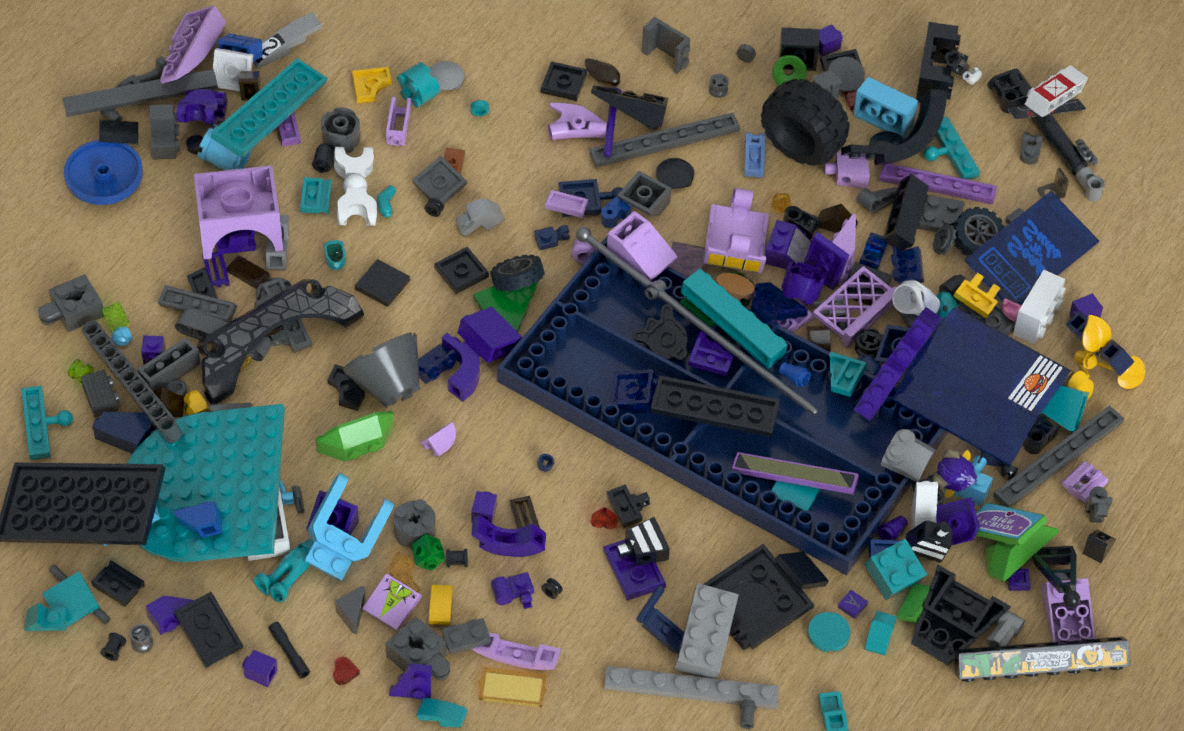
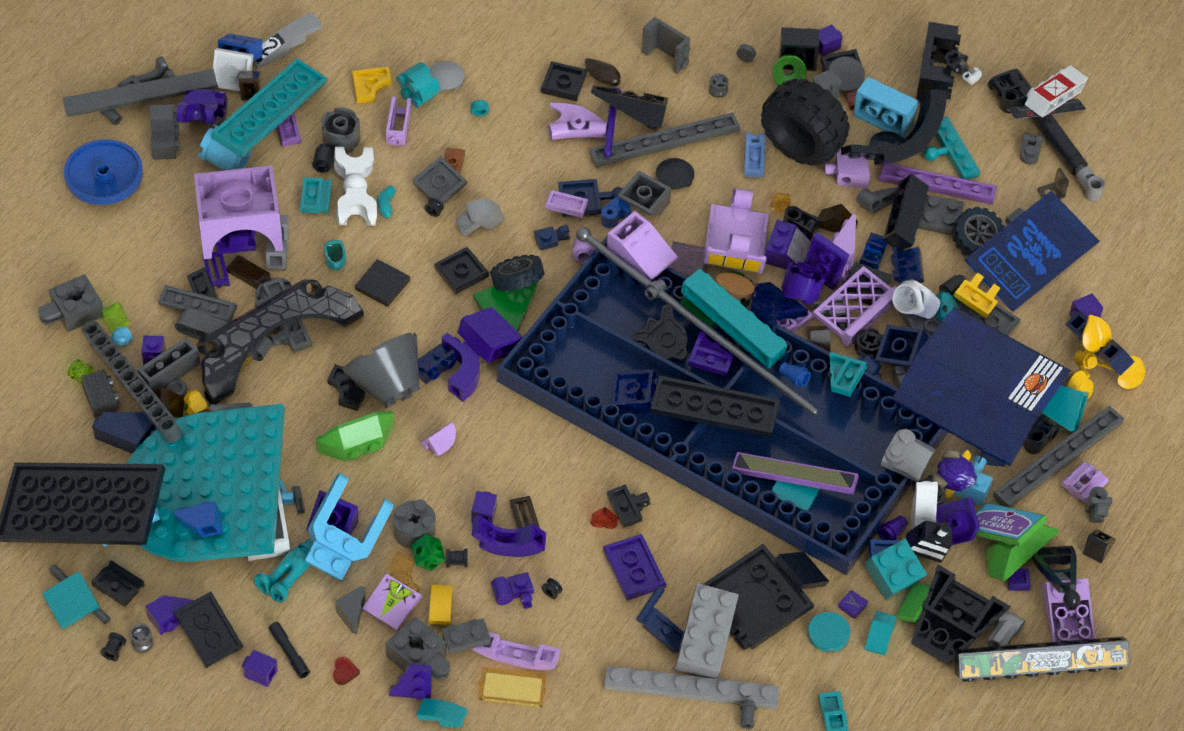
teal plate [21,386,73,460] -> none
teal slope [24,603,69,631] -> none
black tile [99,120,139,144] -> none
lavender wedge [160,5,226,83] -> none
black tile [186,135,203,154] -> none
dark blue hinge [537,454,554,472] -> none
black torso [616,517,670,565] -> none
dark purple arch [853,307,943,421] -> none
dark grey gear [933,224,957,255] -> none
black hinge [1000,463,1018,480] -> none
bright pink tile [1002,298,1021,322] -> none
white brick [1013,270,1066,344] -> none
dark grey gear [1075,139,1098,166] -> none

